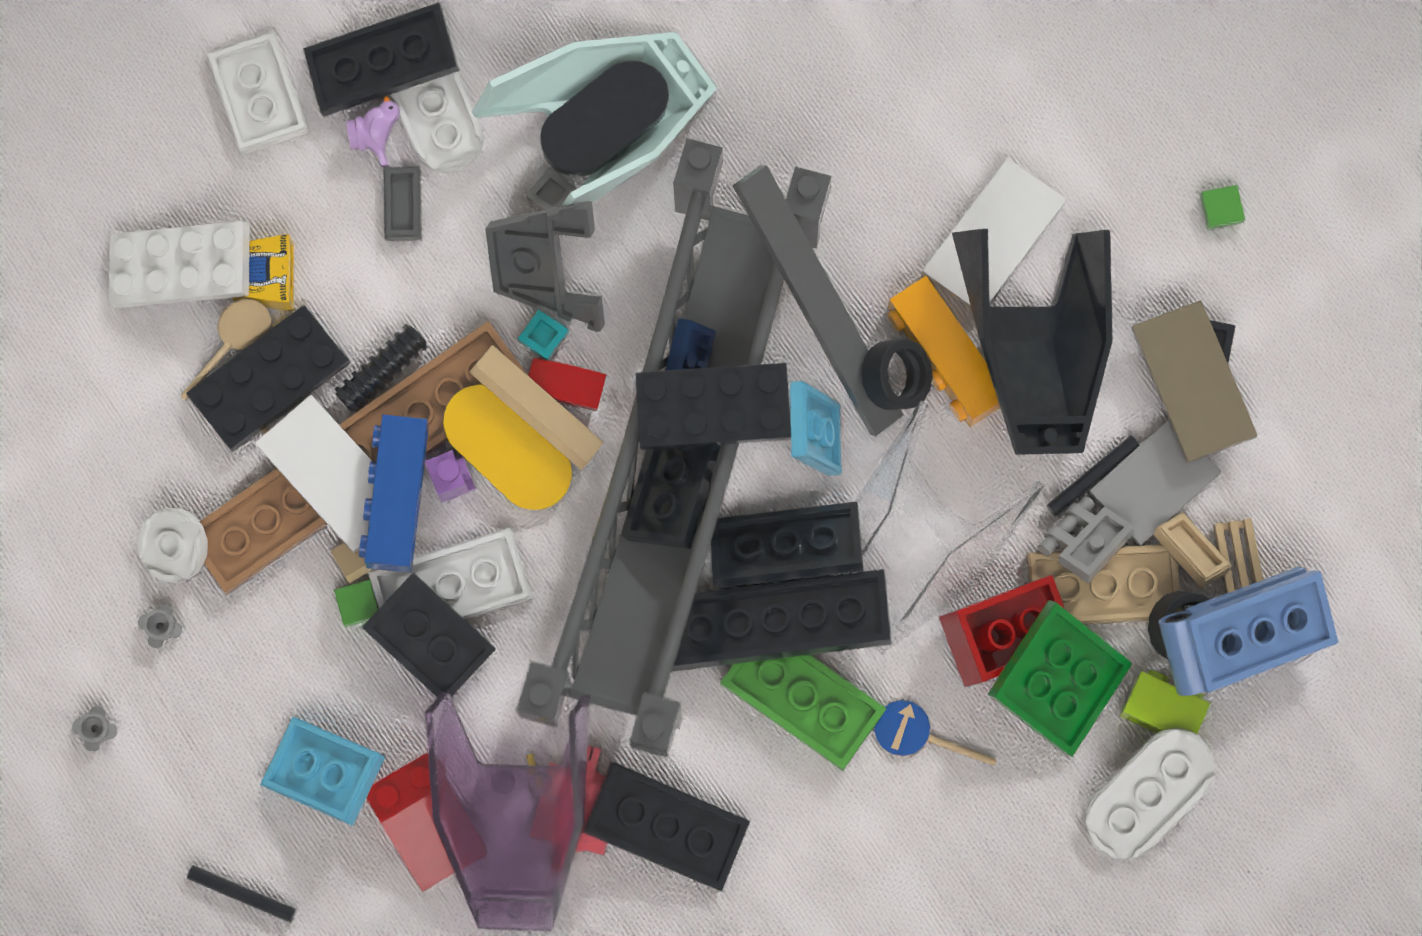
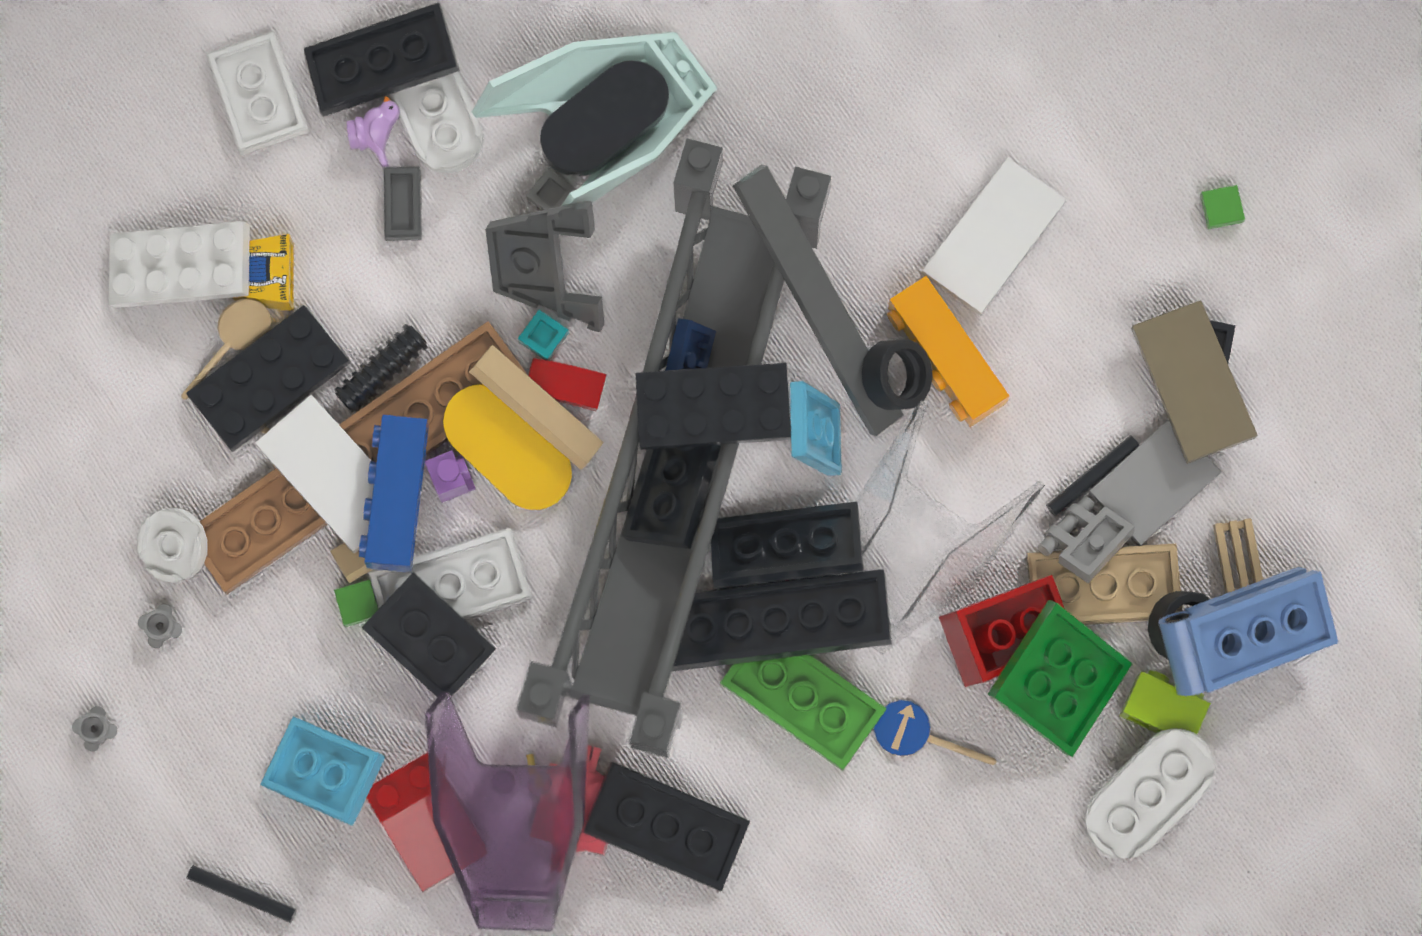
black windscreen [952,229,1113,455] -> none
tan tile [1153,513,1232,588] -> none

